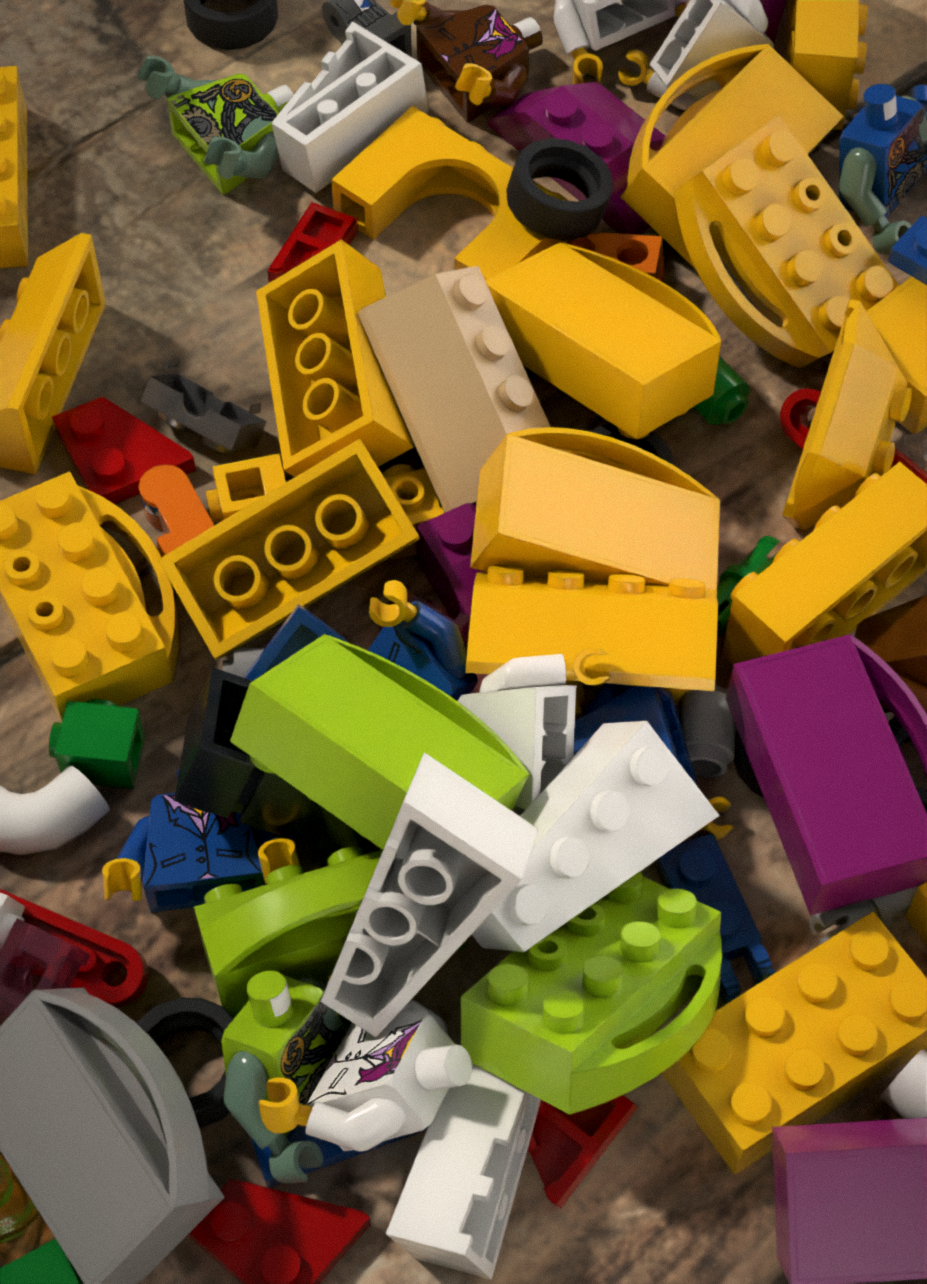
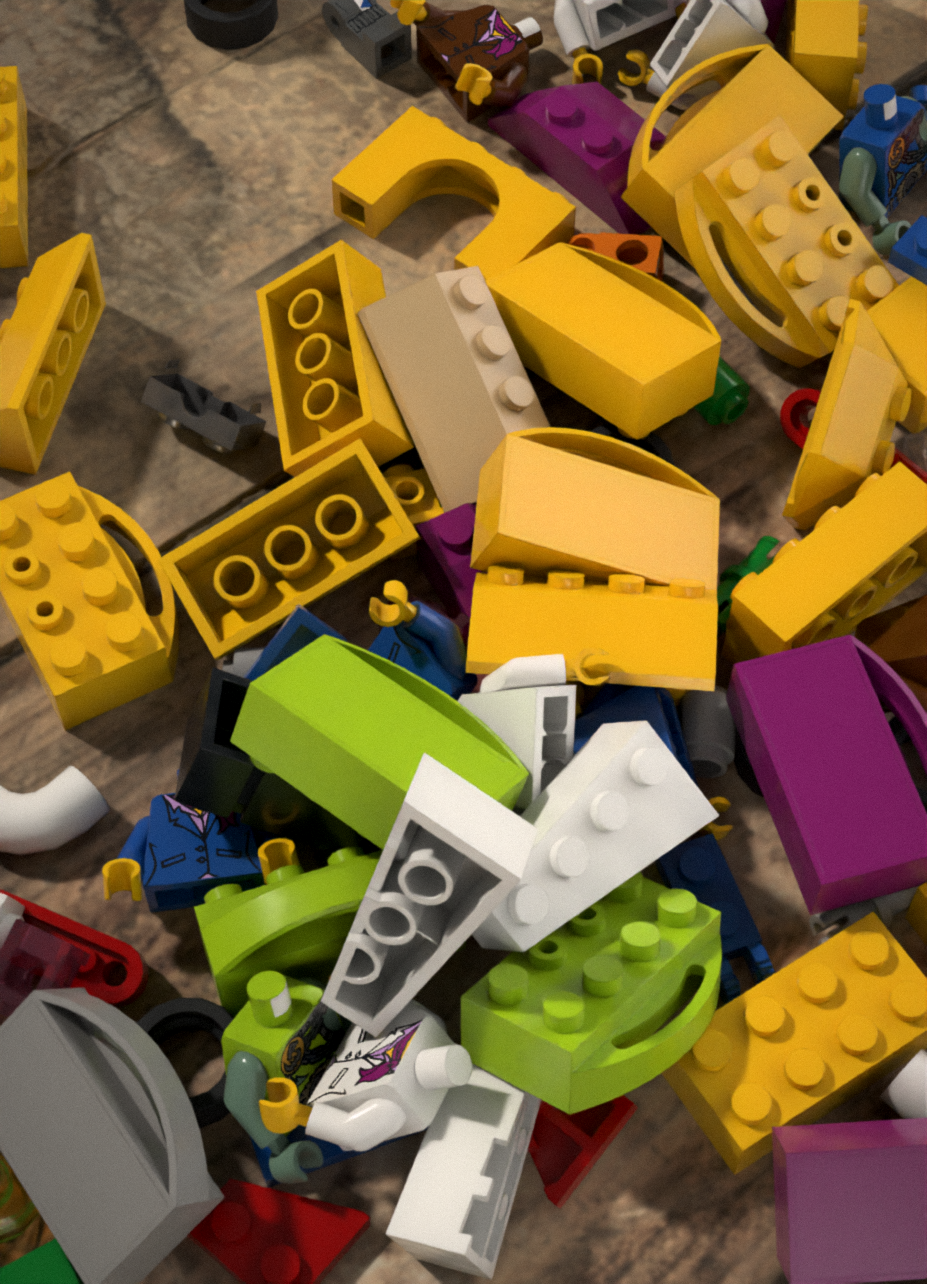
green brick [49,699,146,789] -> none
red wing [52,396,196,504] -> none
torso [138,56,294,195] -> none
orange leg [139,465,214,557] -> none
yellow brick [205,454,286,524] -> none
red tile [267,202,359,283] -> none
white wedge [271,22,429,193] -> none
black tyre [506,138,614,241] -> none

